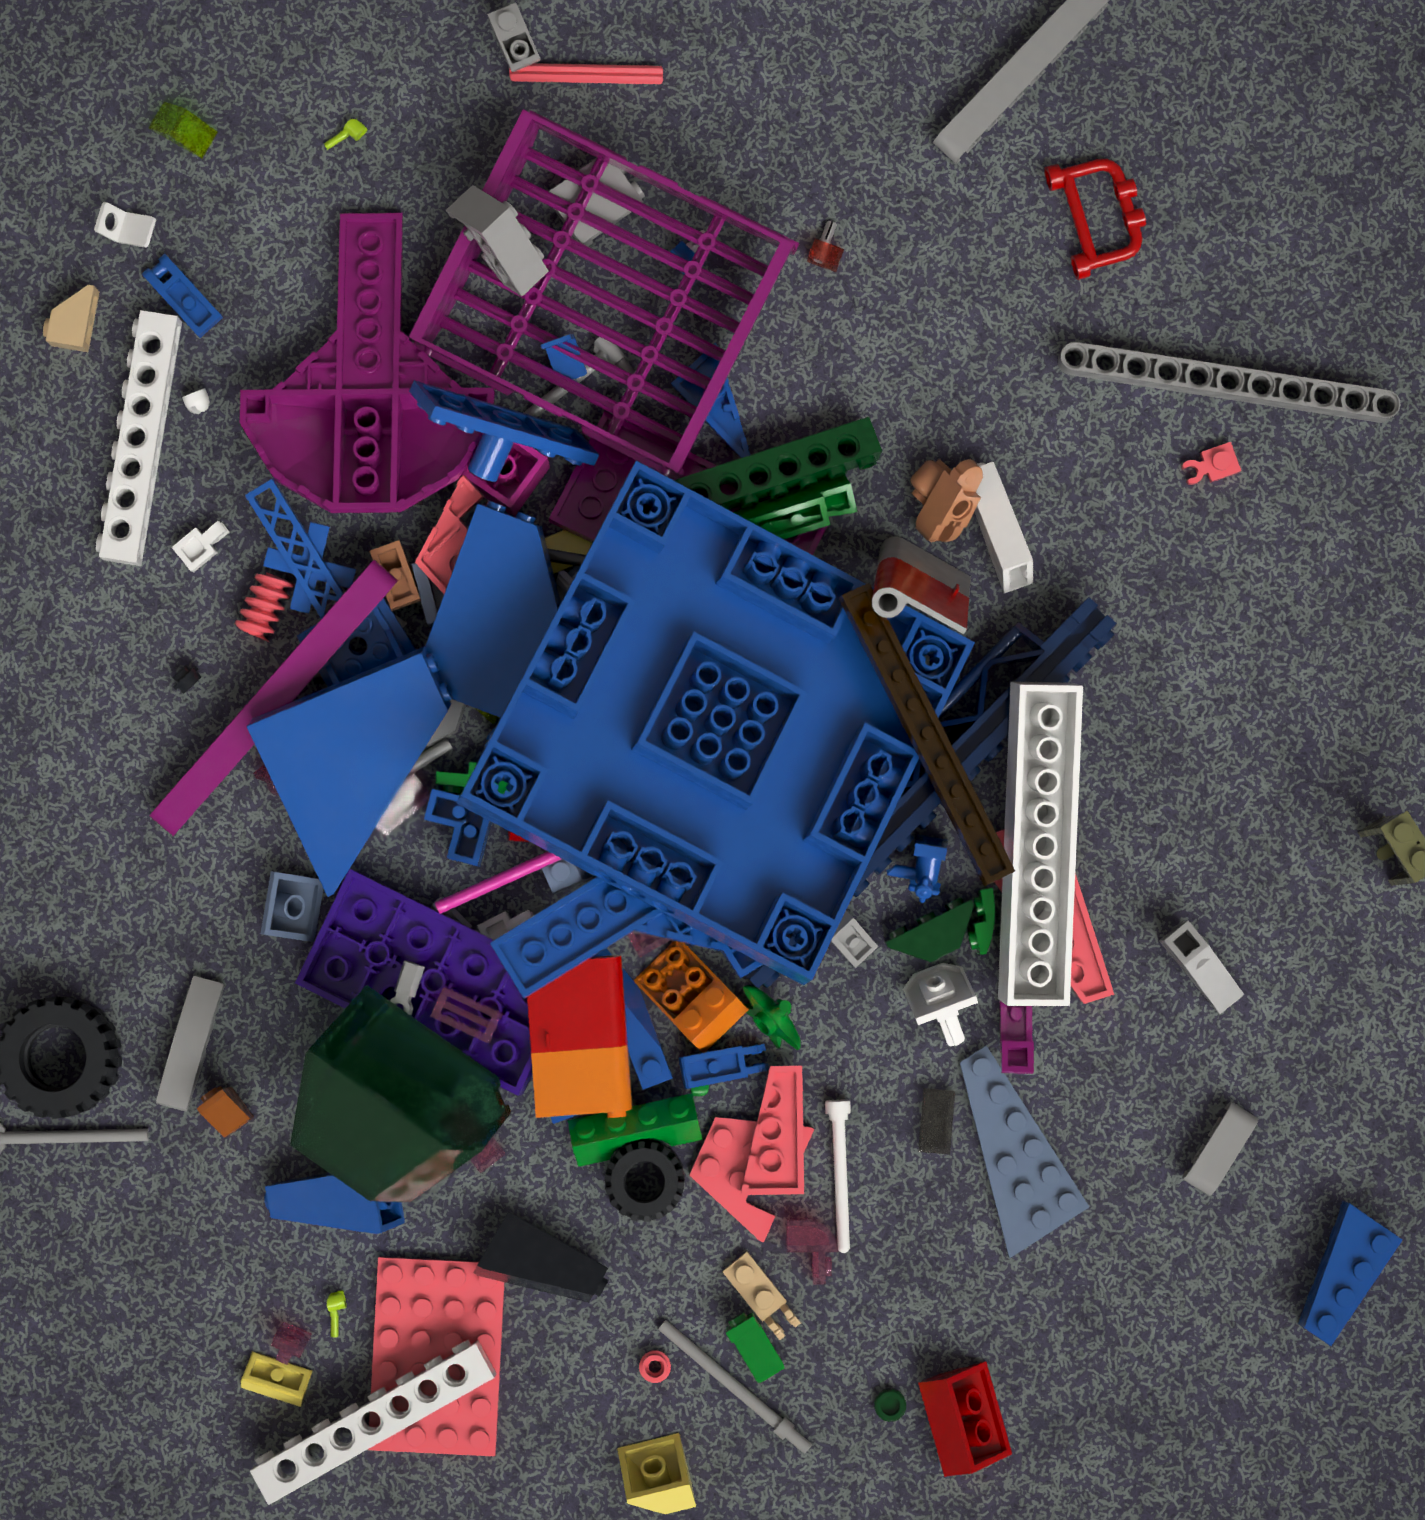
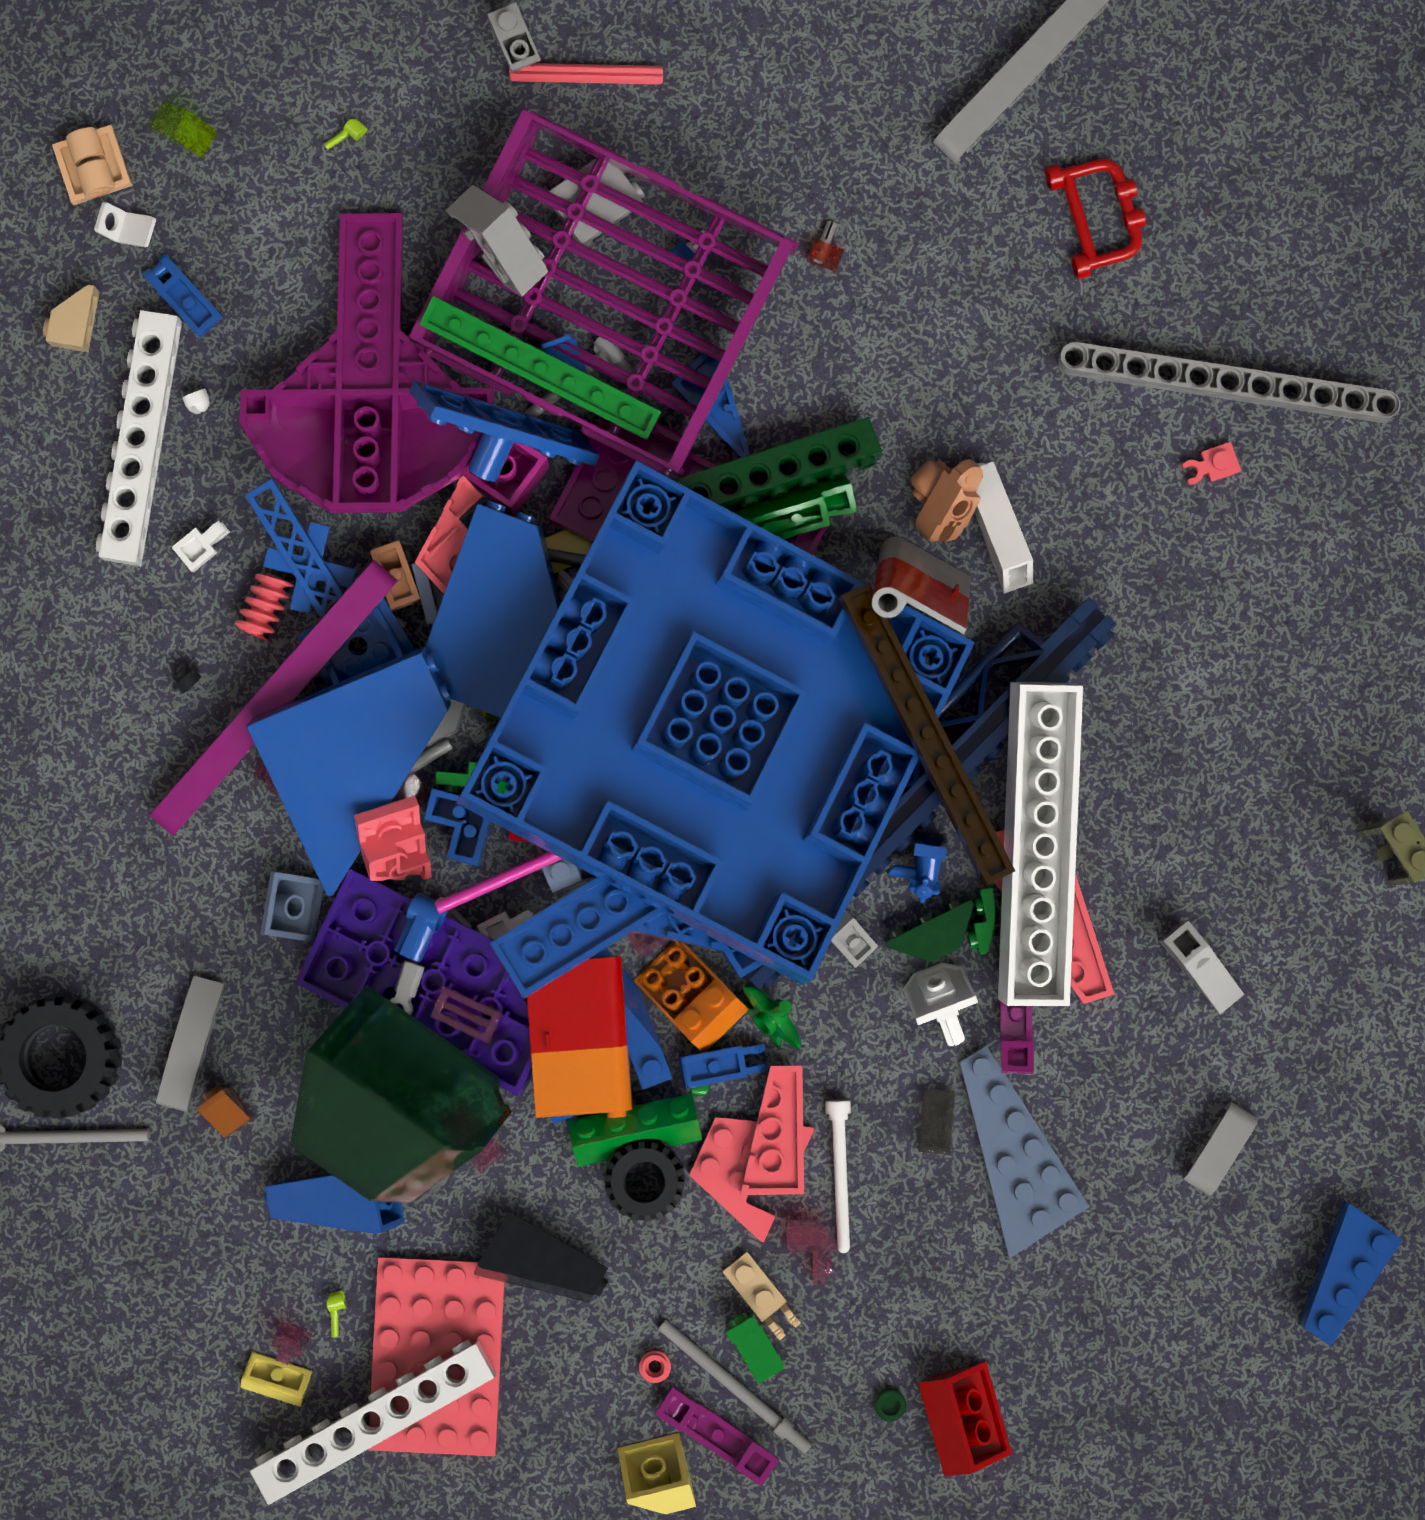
none -> light nougat plate [52,125,133,205]
none -> coral slope [354,796,432,881]
none -> blue piece [394,893,448,962]
none -> green plate [419,295,661,440]
none -> magenta slope [655,1387,779,1487]

